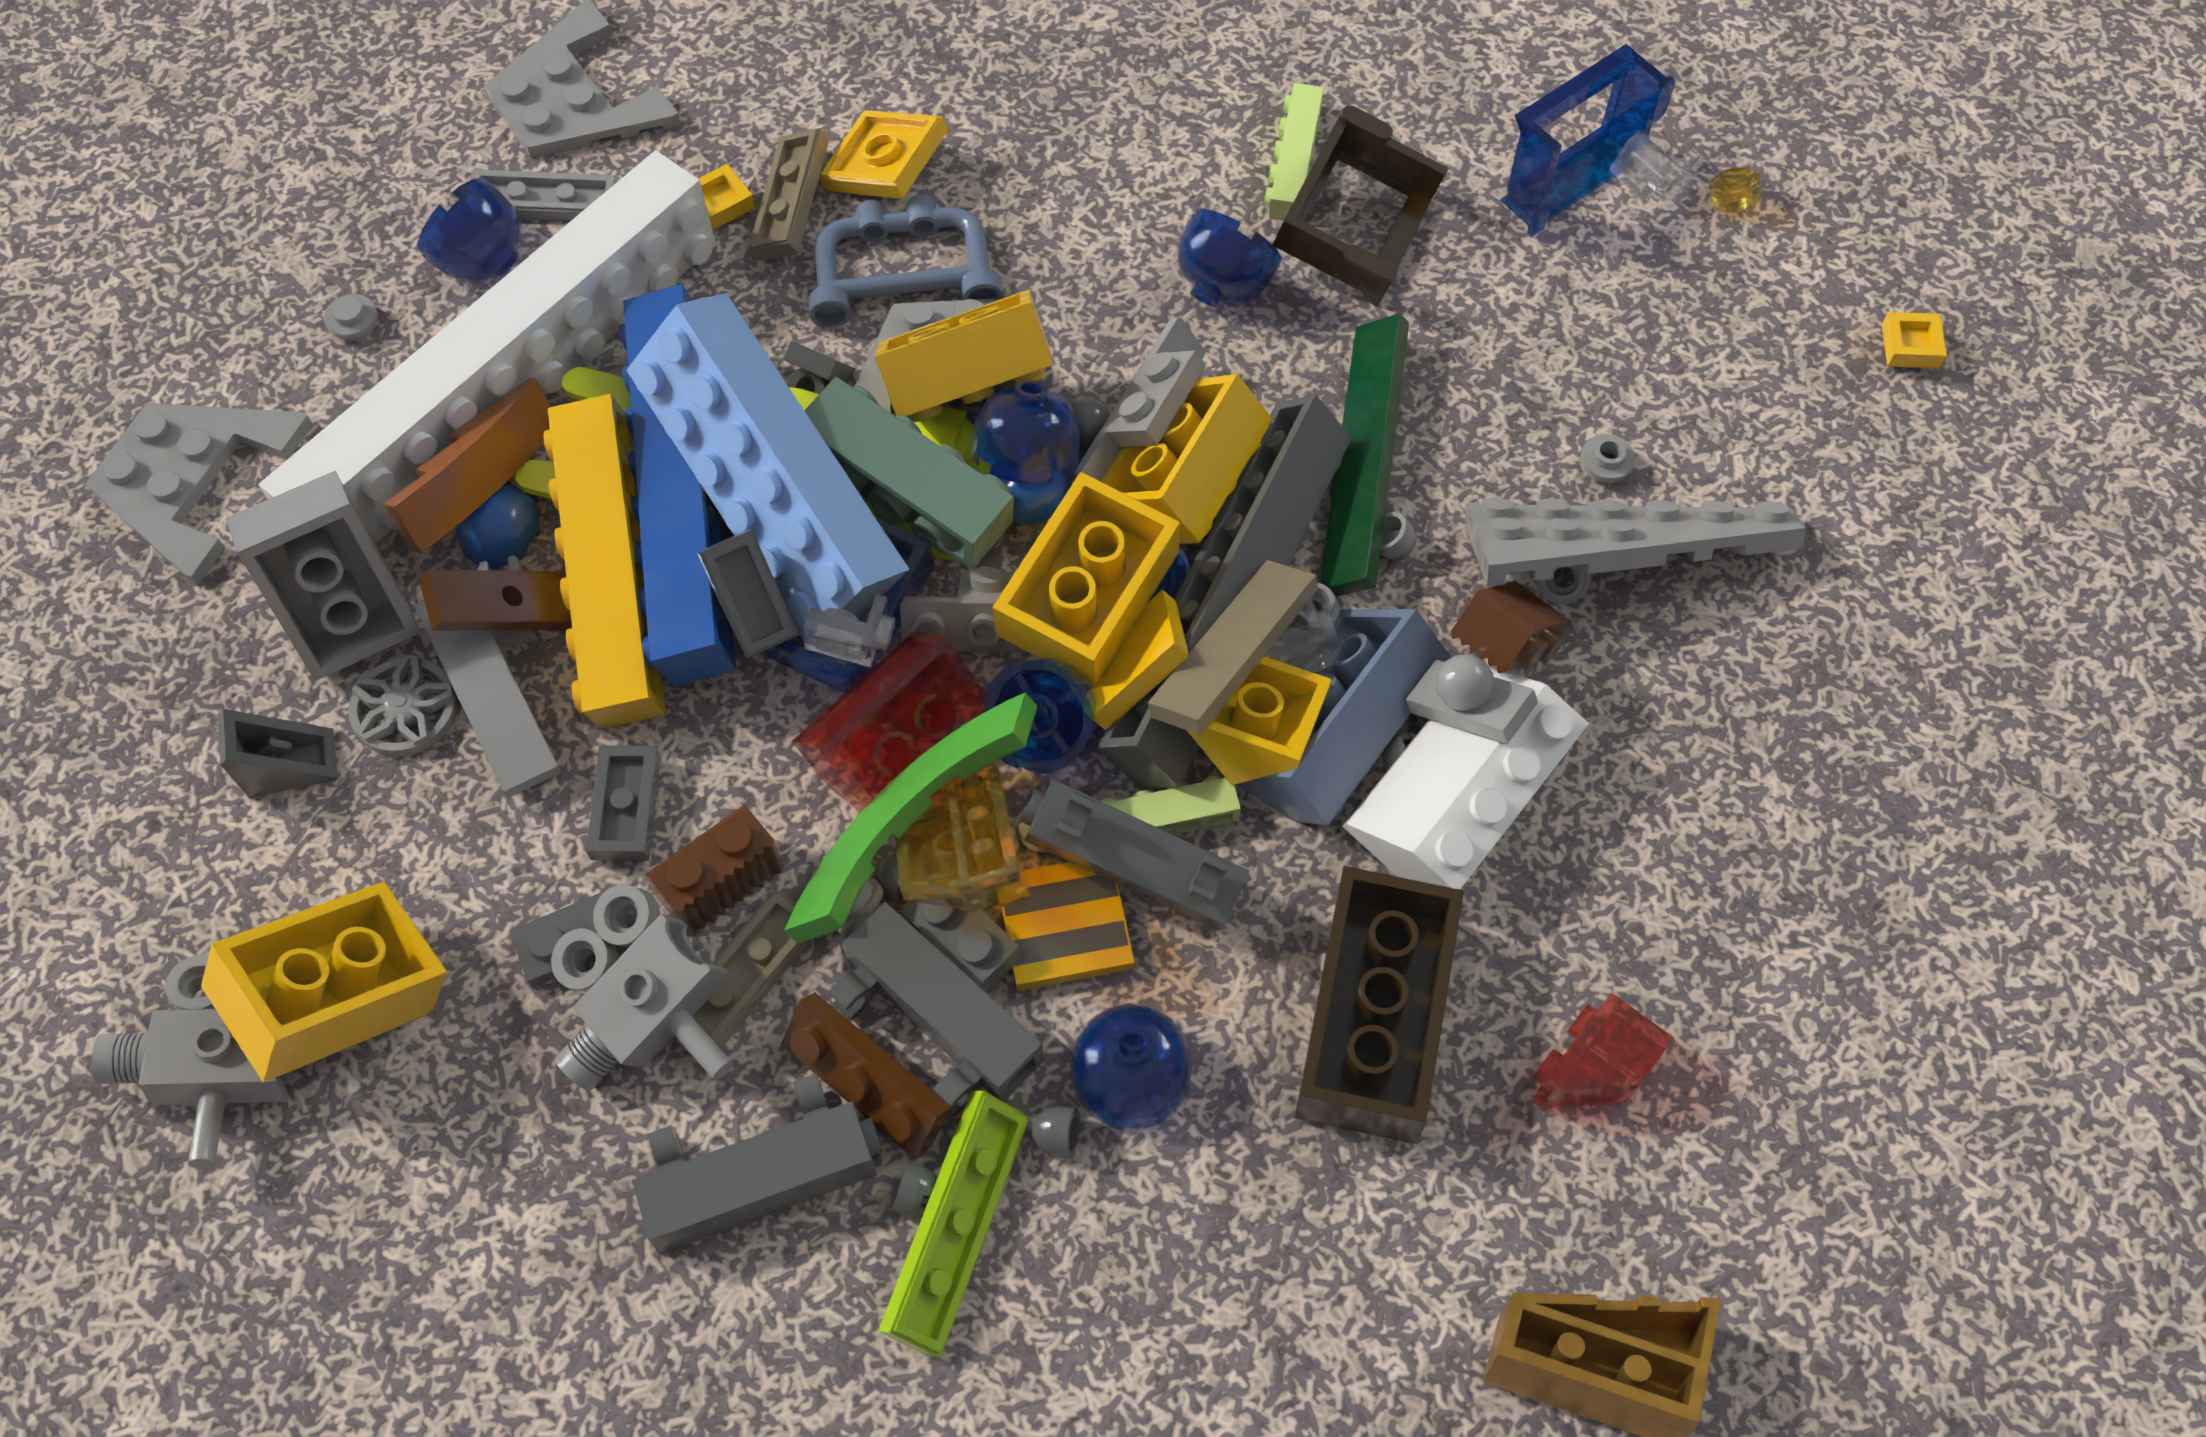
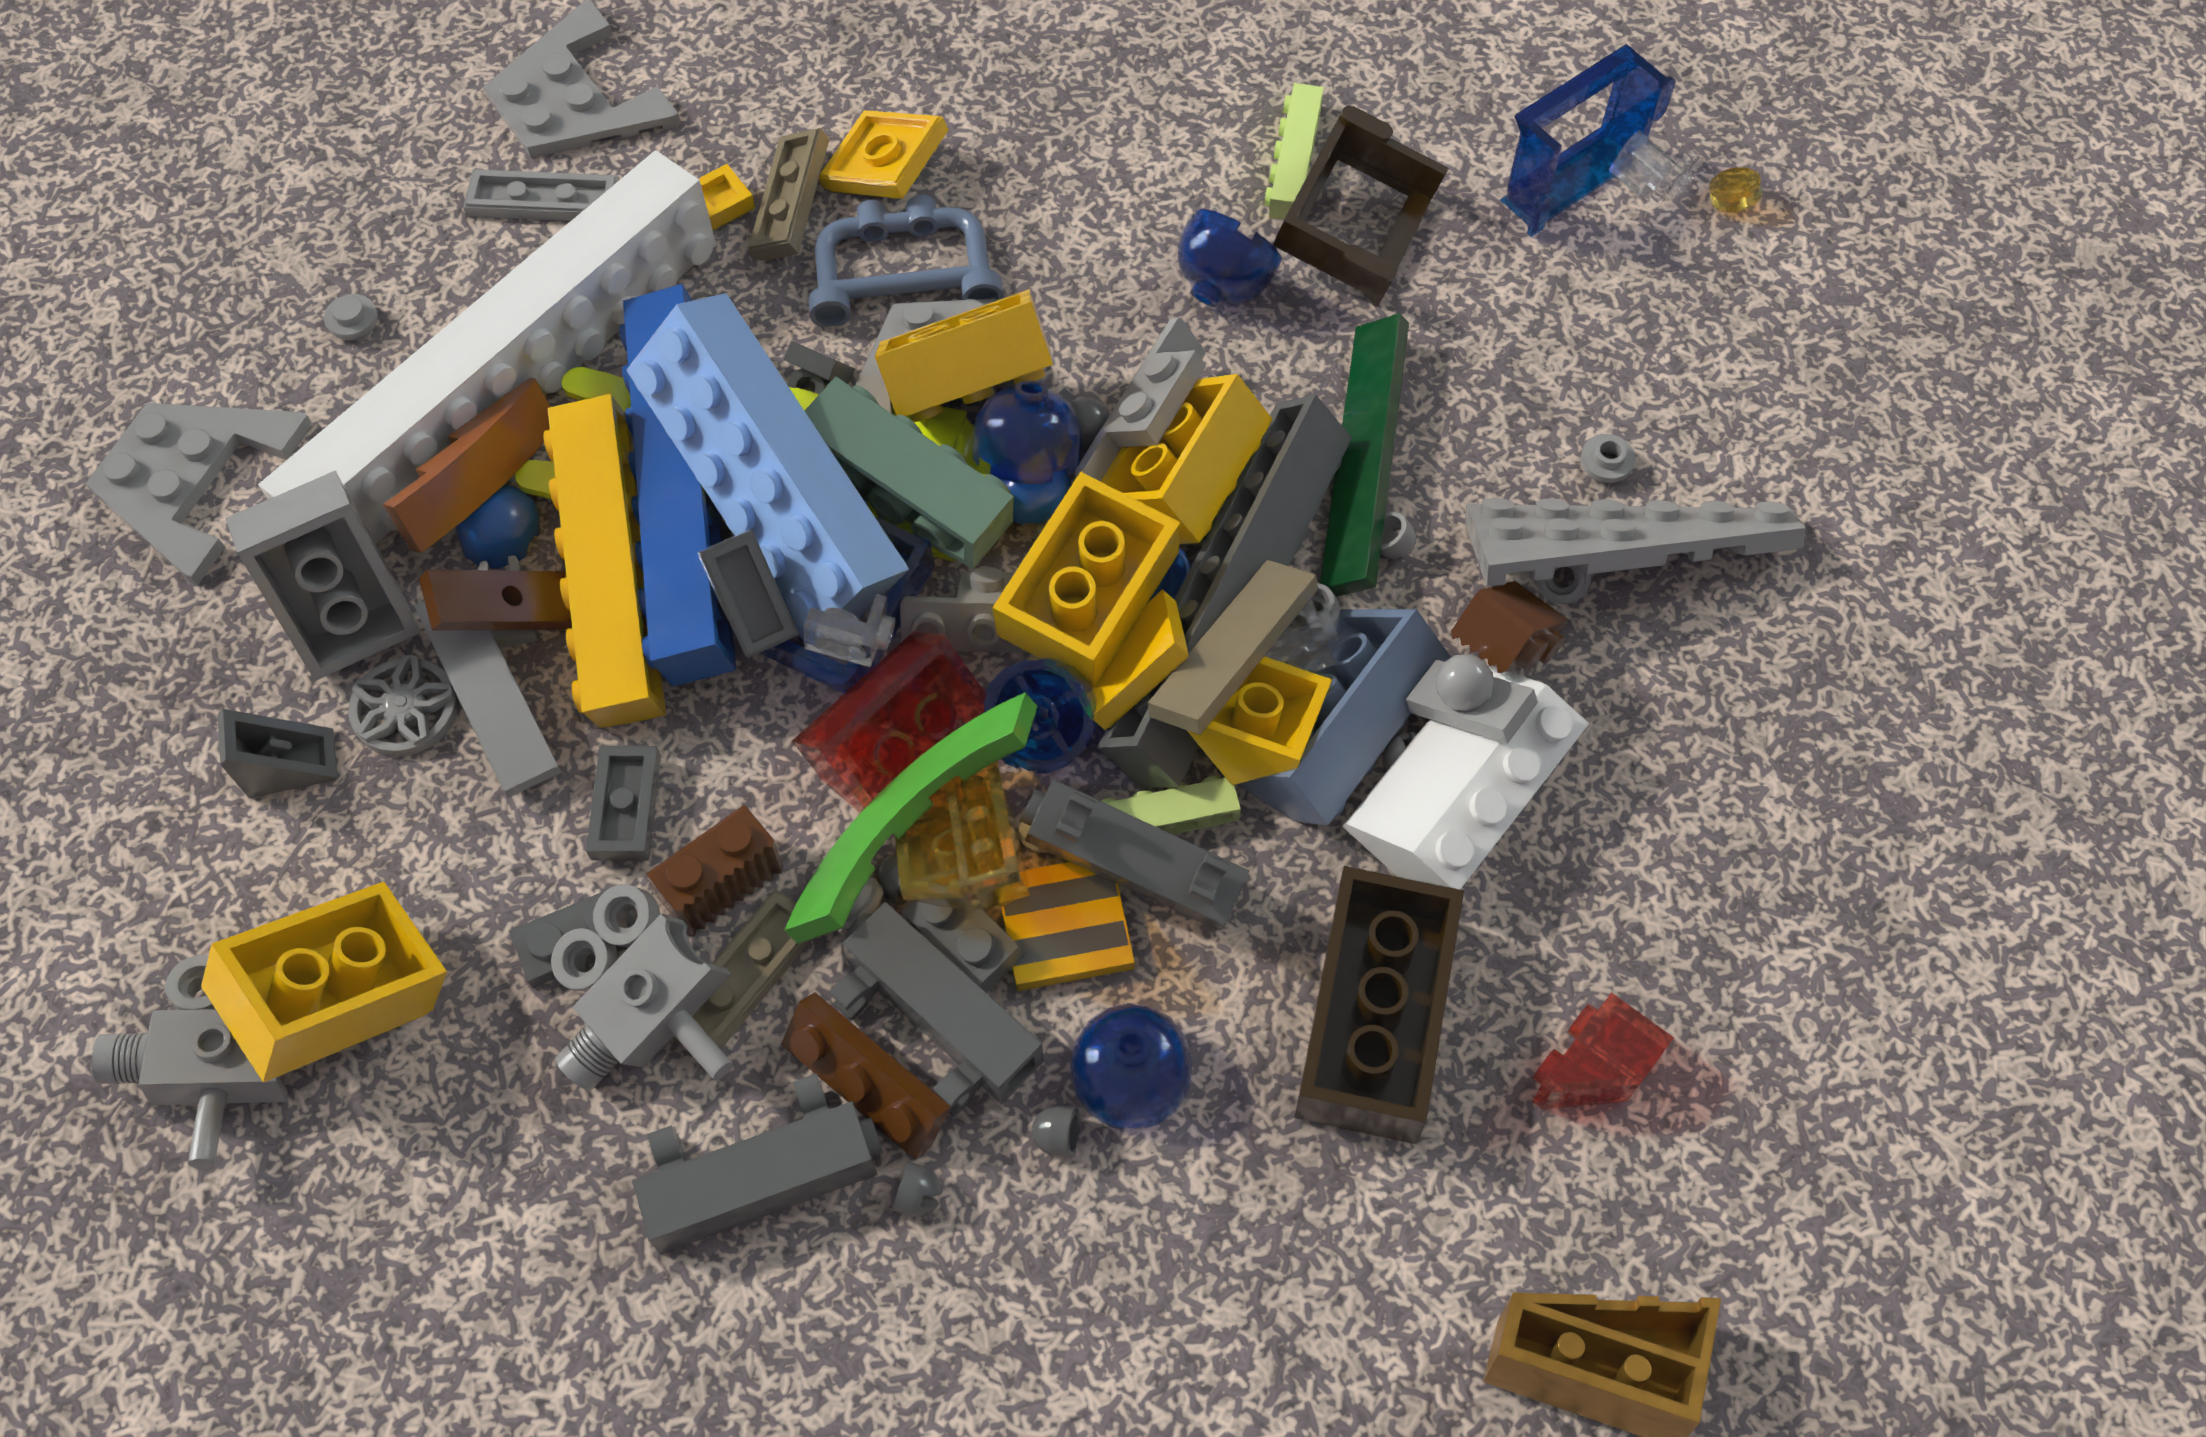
clear blue cylinder [417,178,520,282] -> none
lime tile [878,1090,1030,1358] -> none
yellow plate [1882,312,1947,368] -> none

